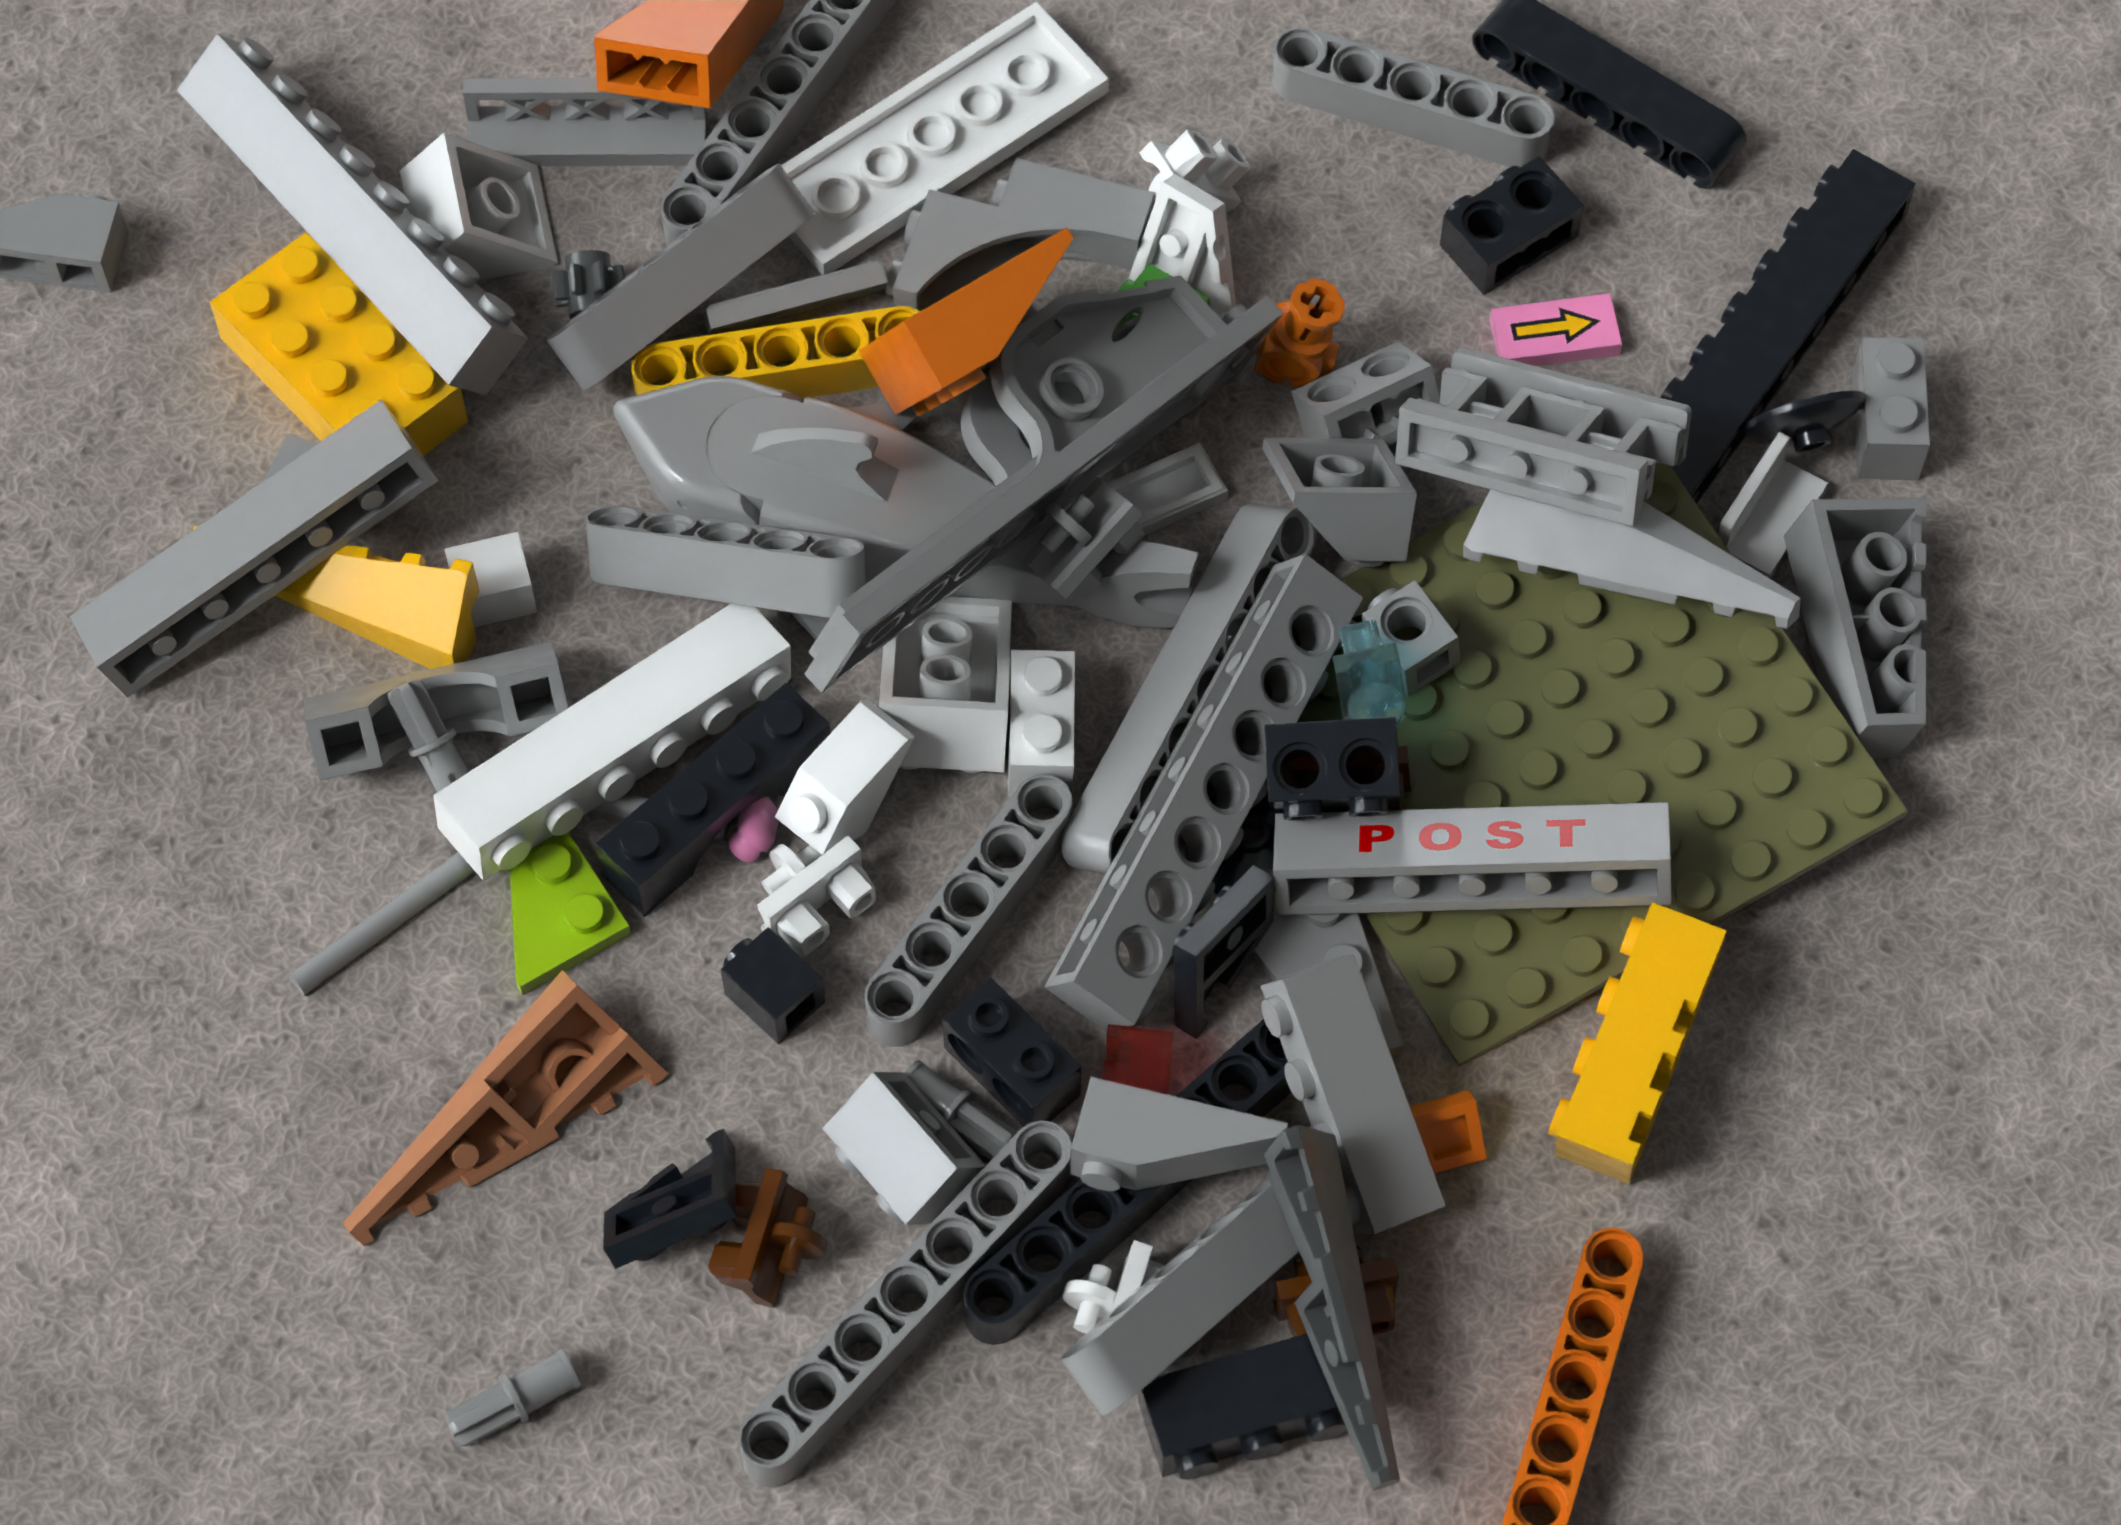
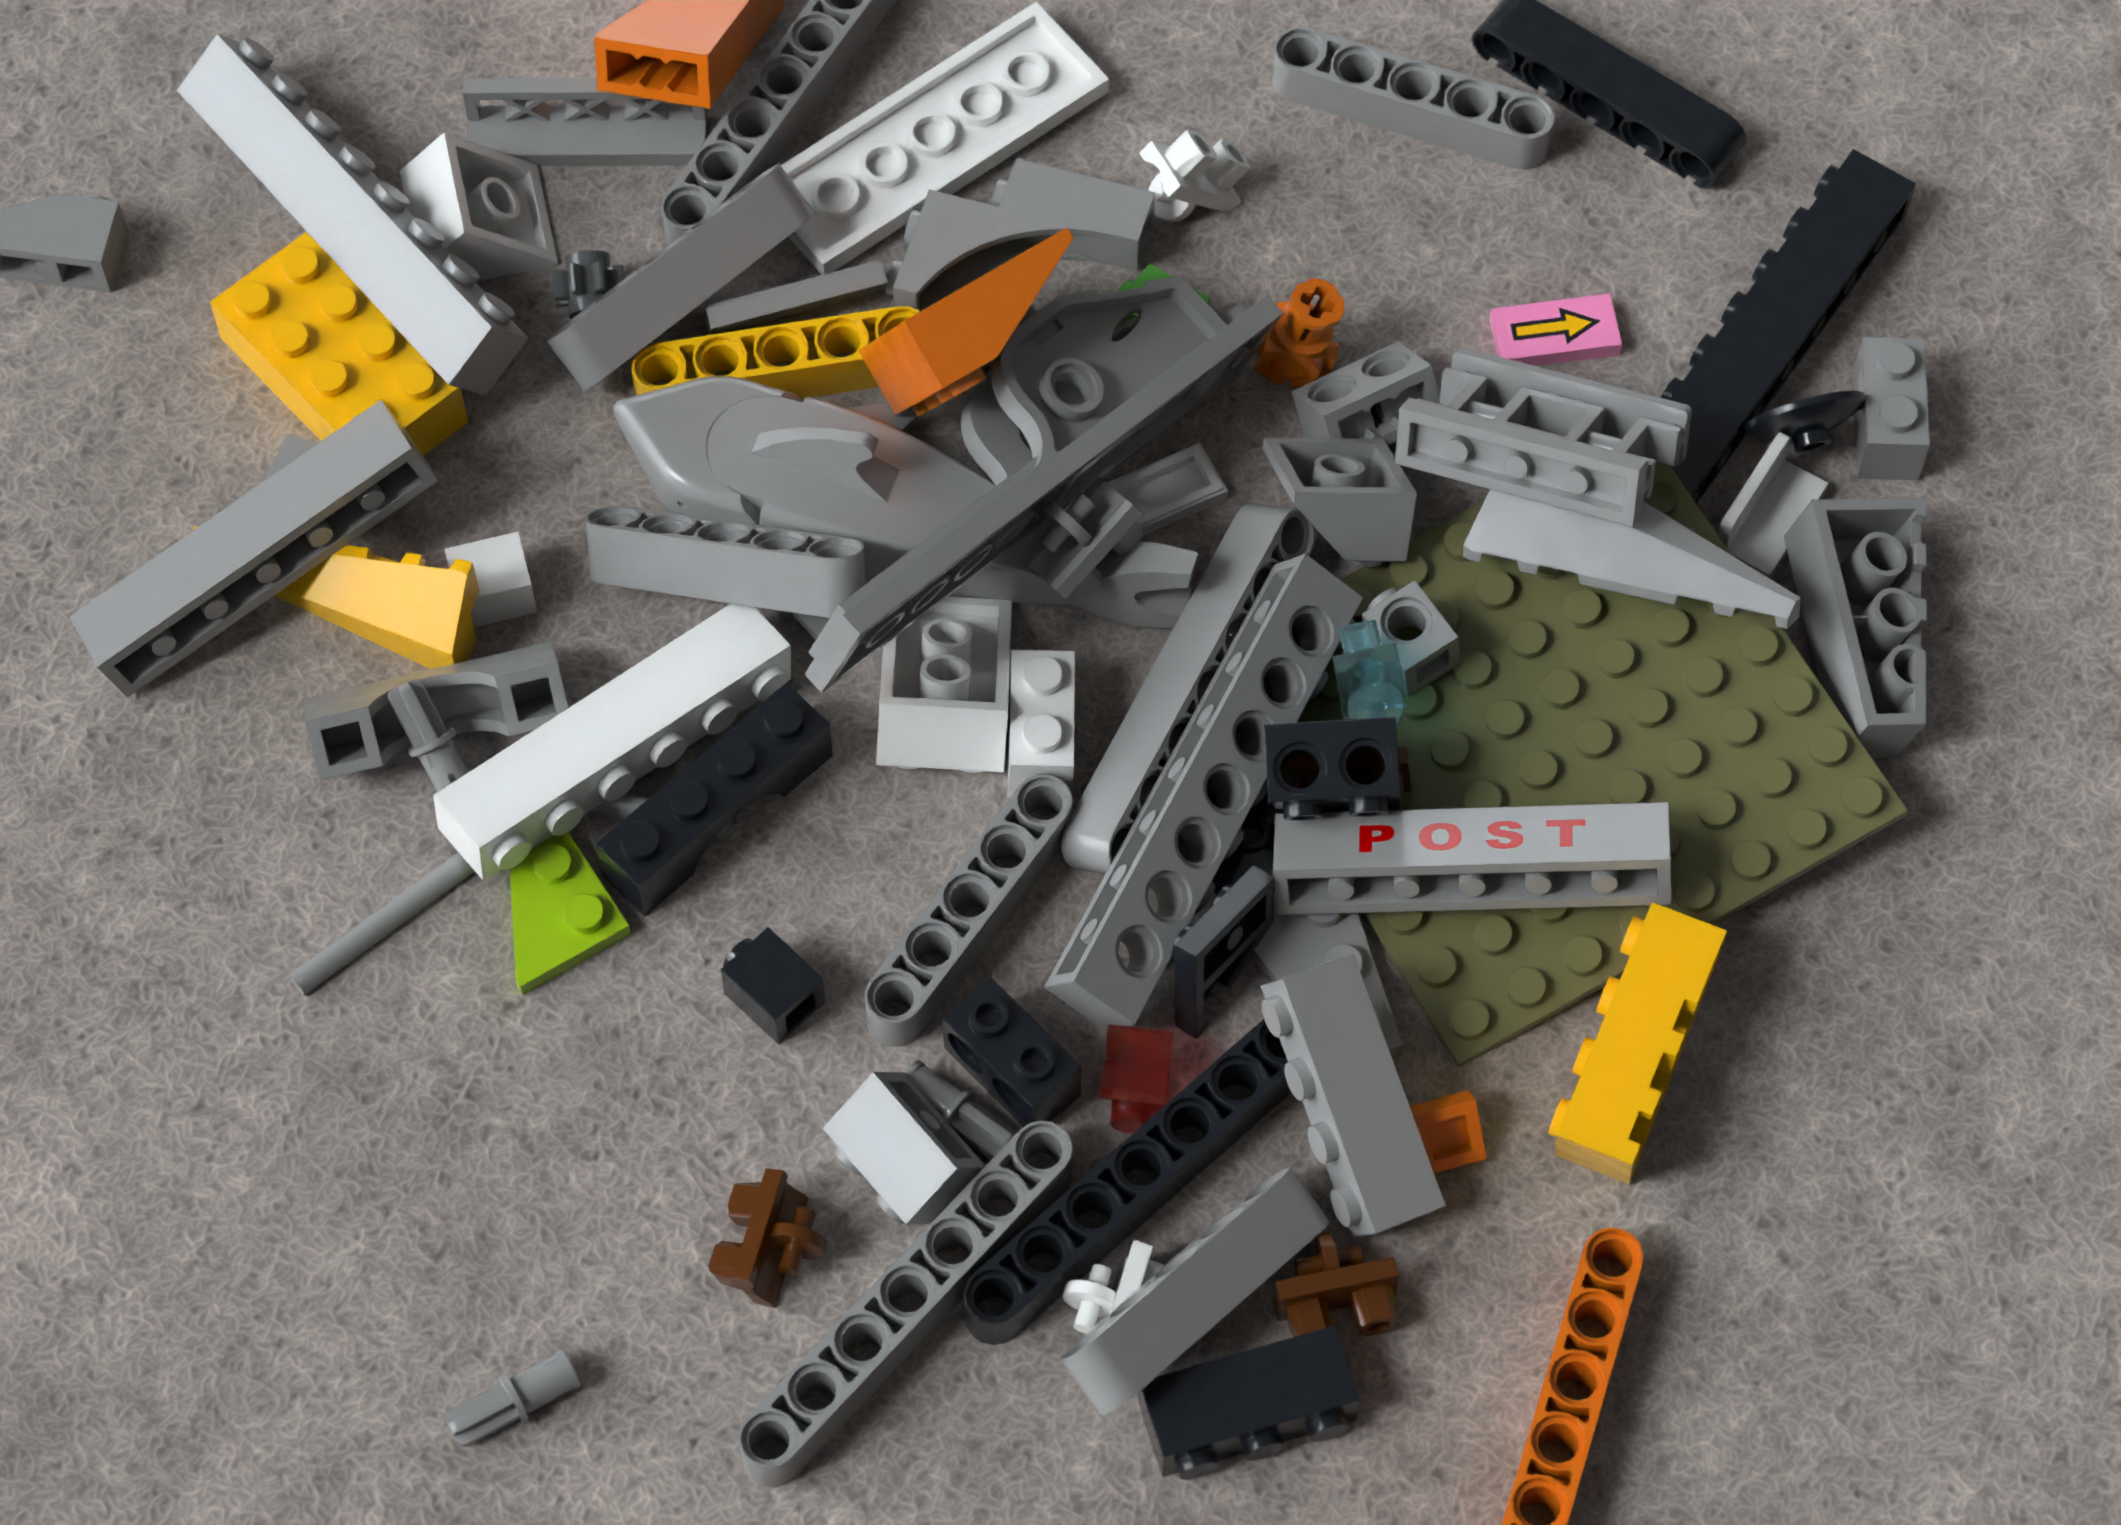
nougat wedge [343,970,668,1246] -> none
black wing [603,1128,736,1269] -> none
bright pink arm [728,796,780,863] -> none
white hips [757,836,876,956] -> none
white slope [775,699,915,855] -> none
light grey slope [1071,1077,1288,1191] -> none
white wing [1128,173,1236,319] -> none
dark grey wedge [1264,1125,1400,1491] -> none
black brick [1440,156,1584,295] -> none

